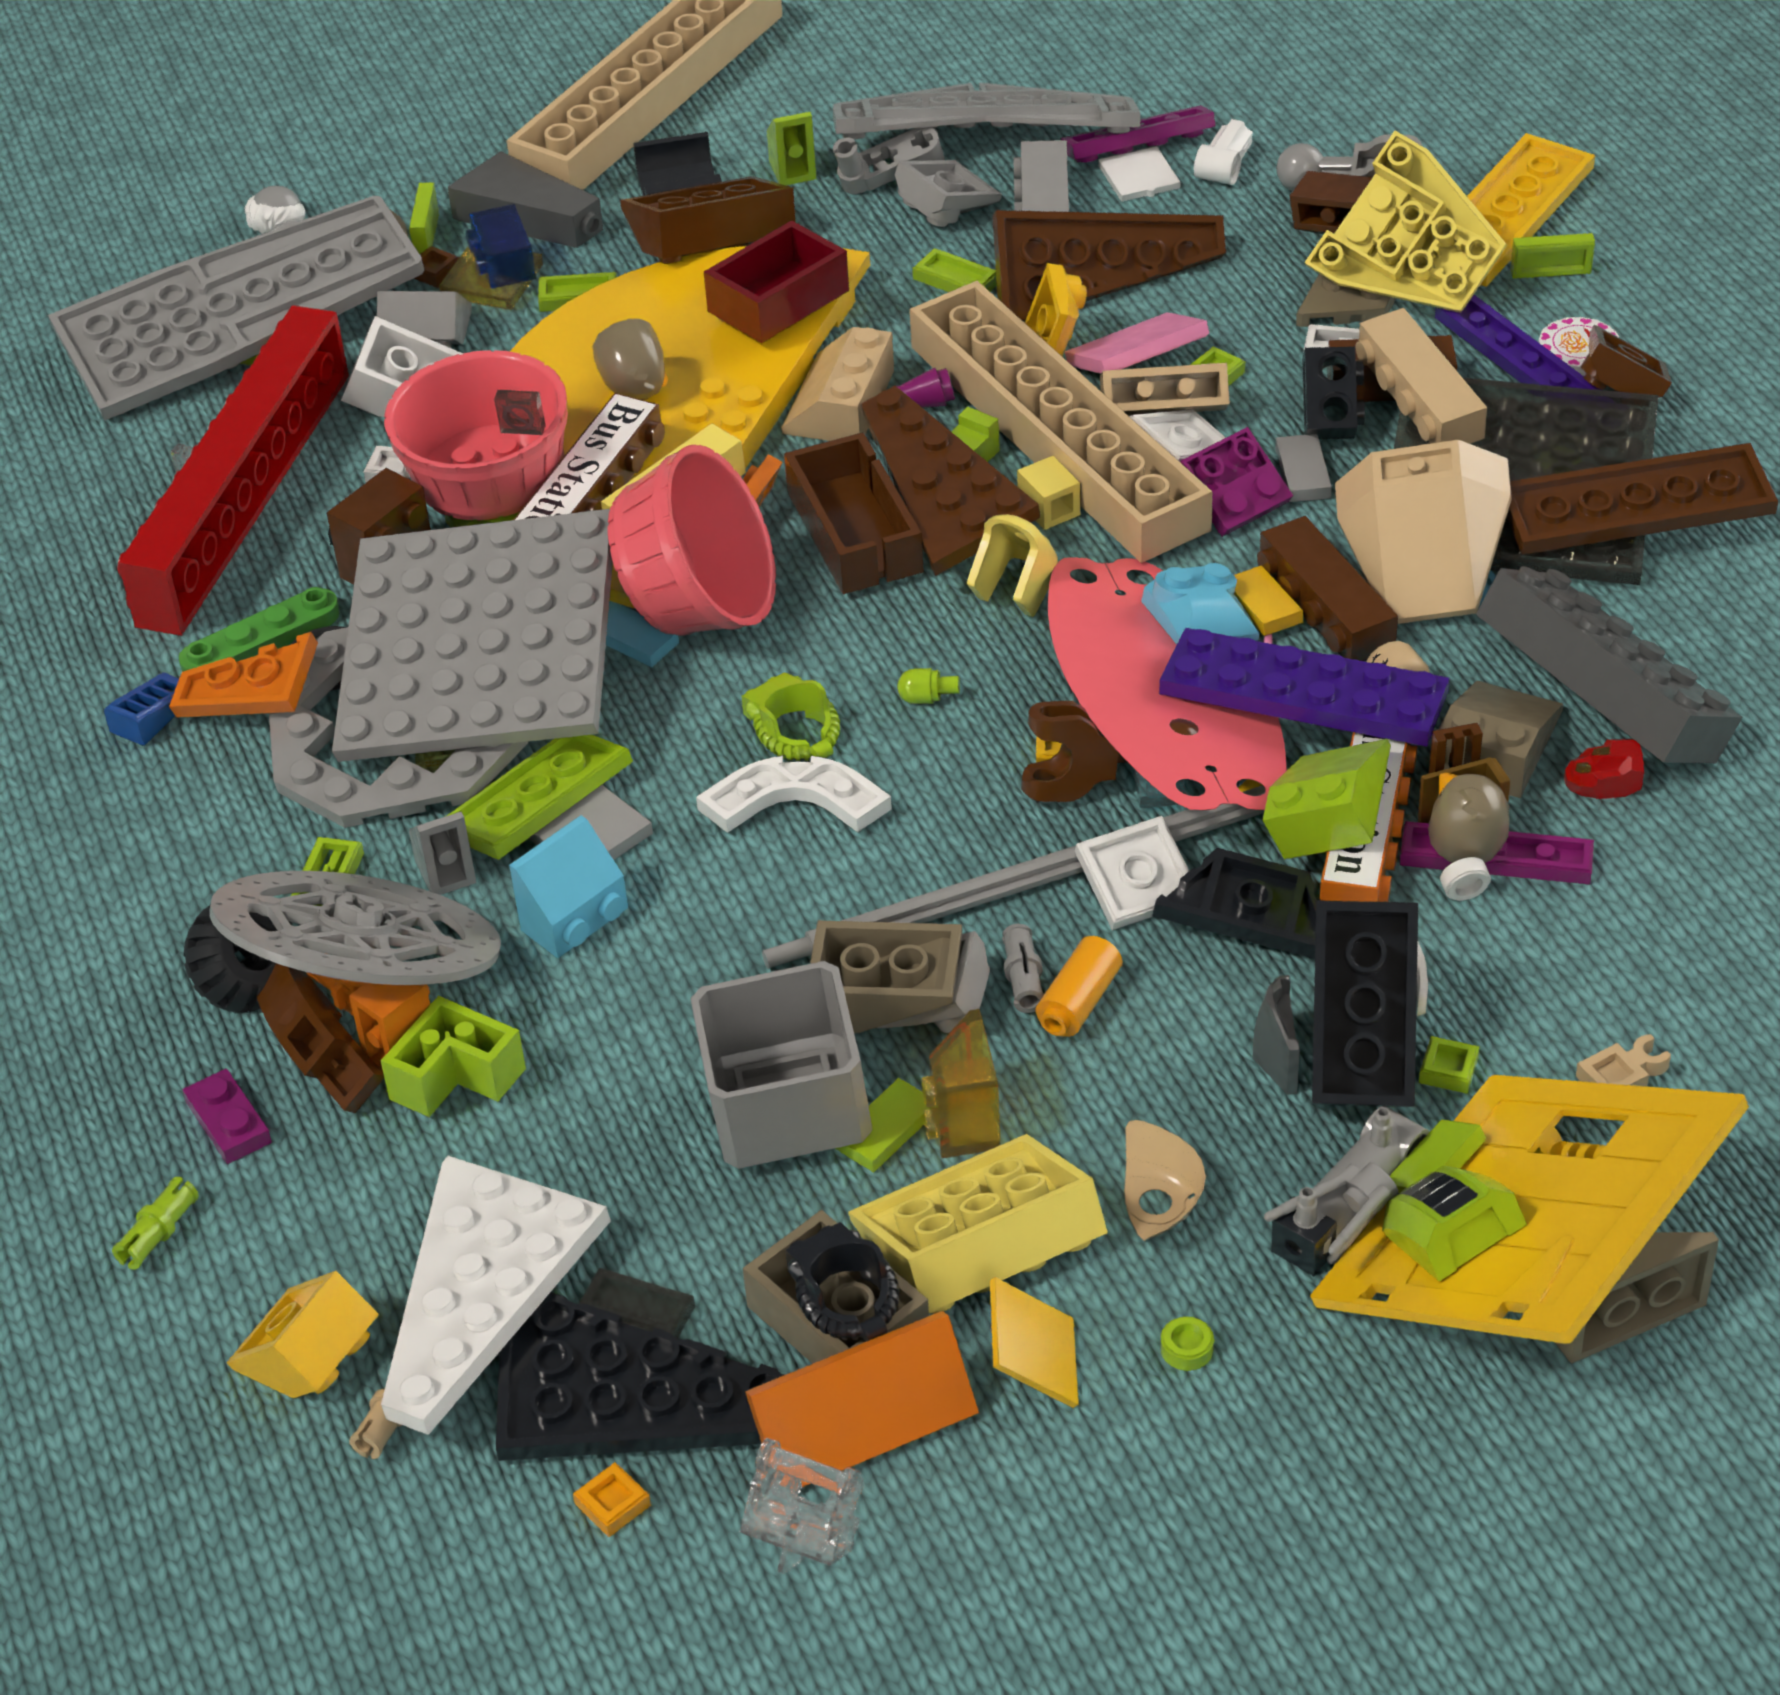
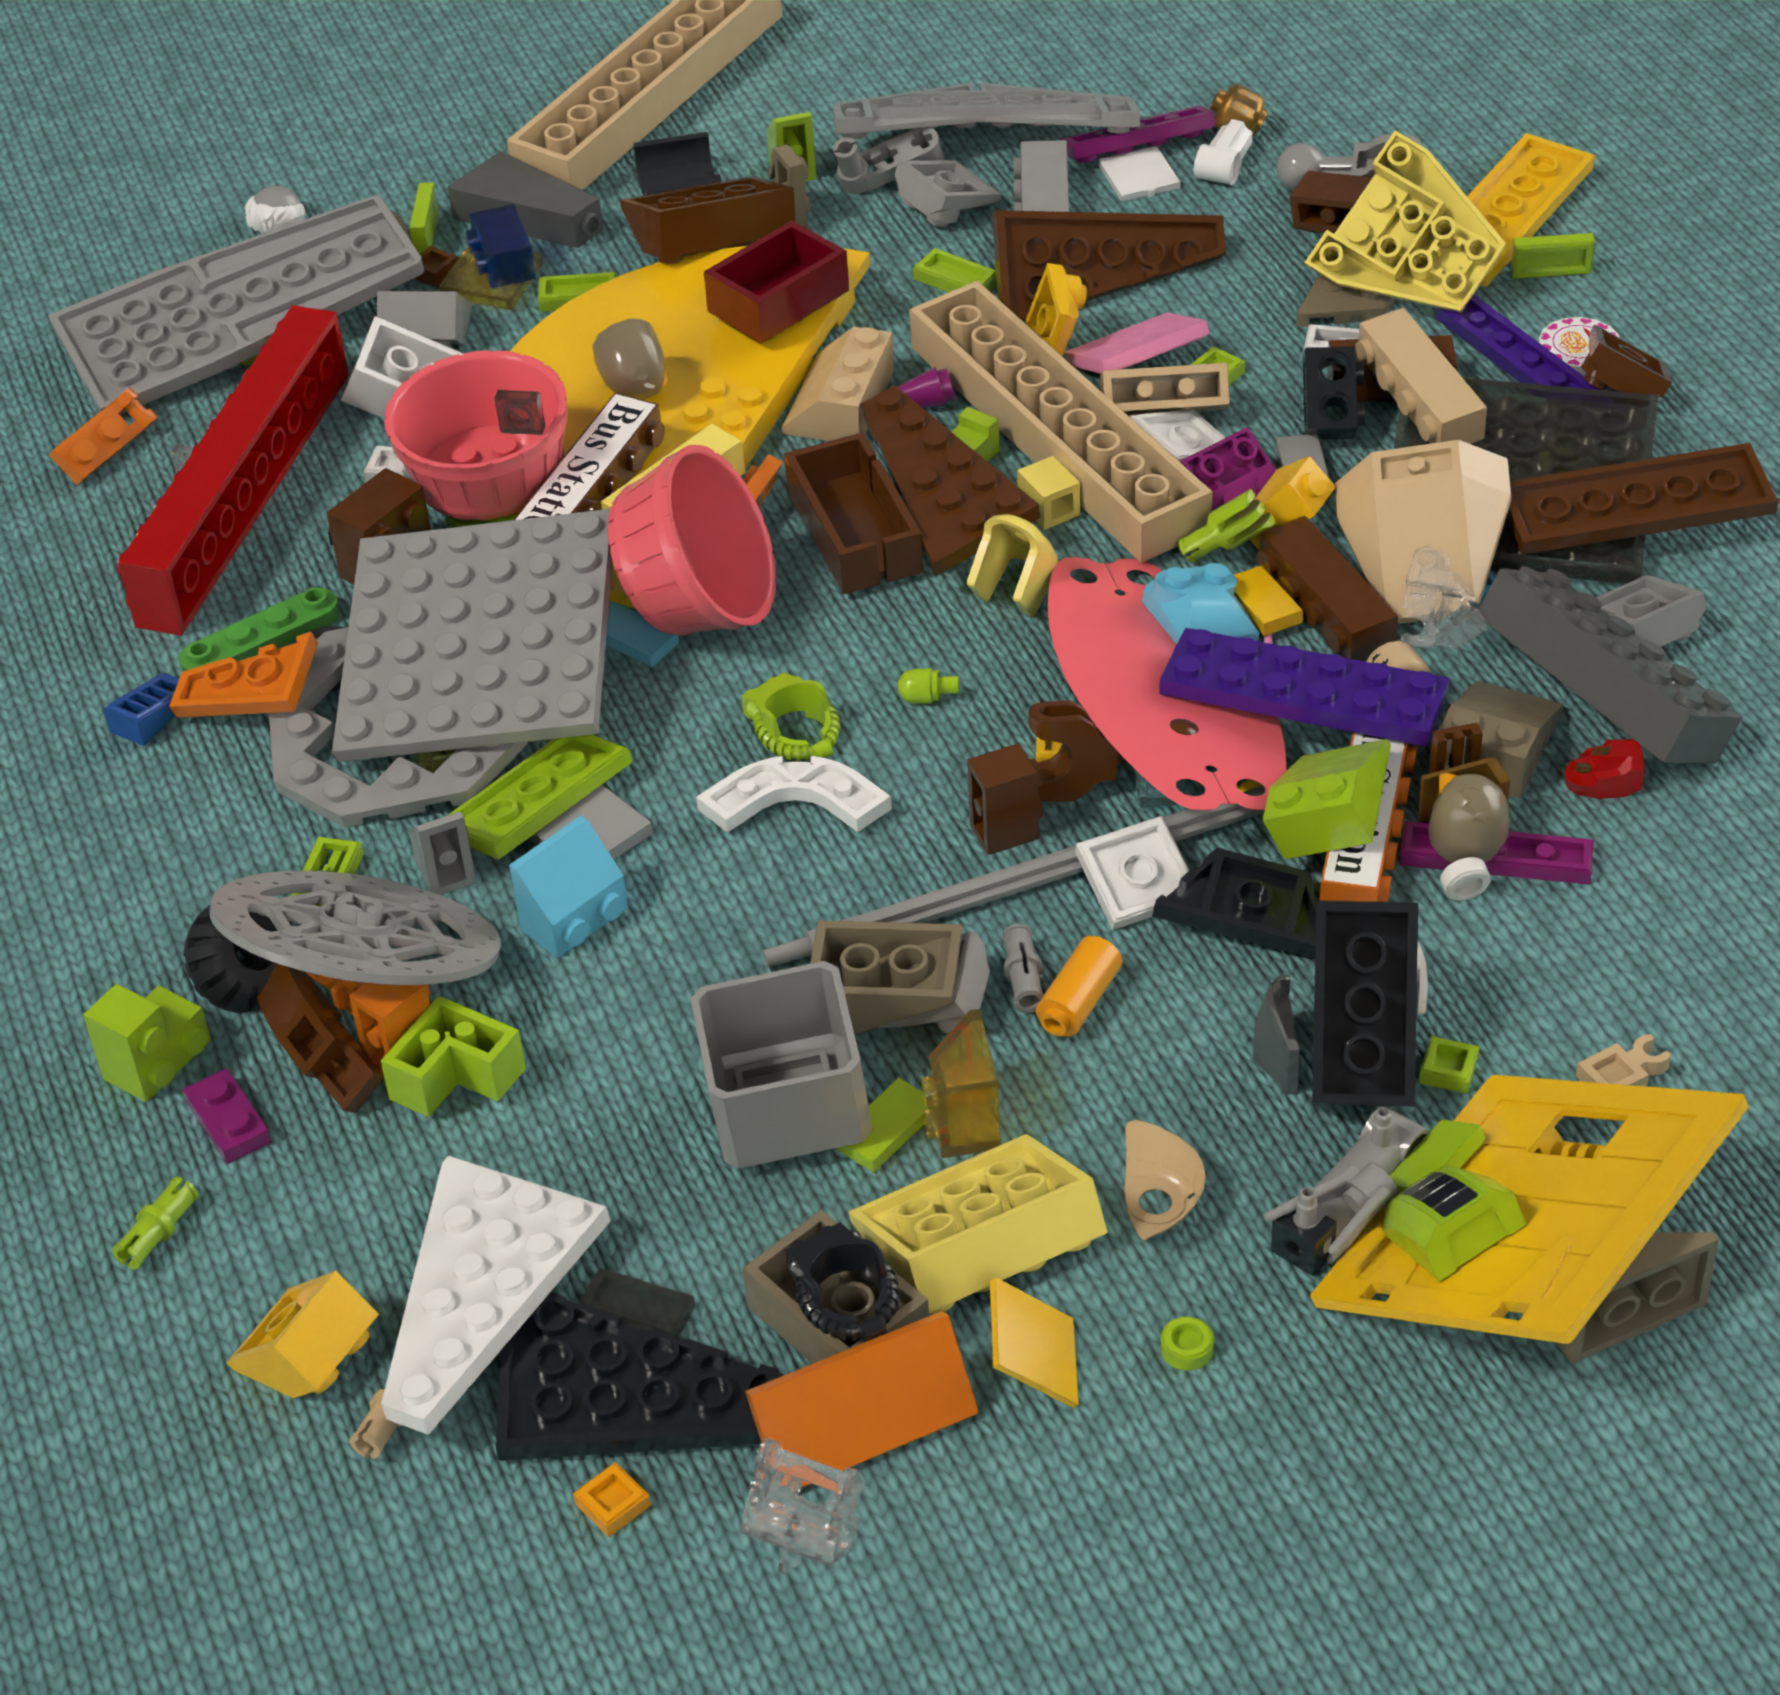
none -> orange plate [49,387,159,486]
none -> lime brick [83,983,211,1103]
none -> dark tan wing [767,144,811,228]
none -> reddish brown brick [967,743,1044,855]
none -> lime arm [1179,489,1275,563]
none -> pearl gold head [1209,83,1268,137]
none -> yellow slope [1249,456,1336,551]
none -> clear piece [1401,546,1488,649]
none -> light grey slope [1596,575,1706,647]

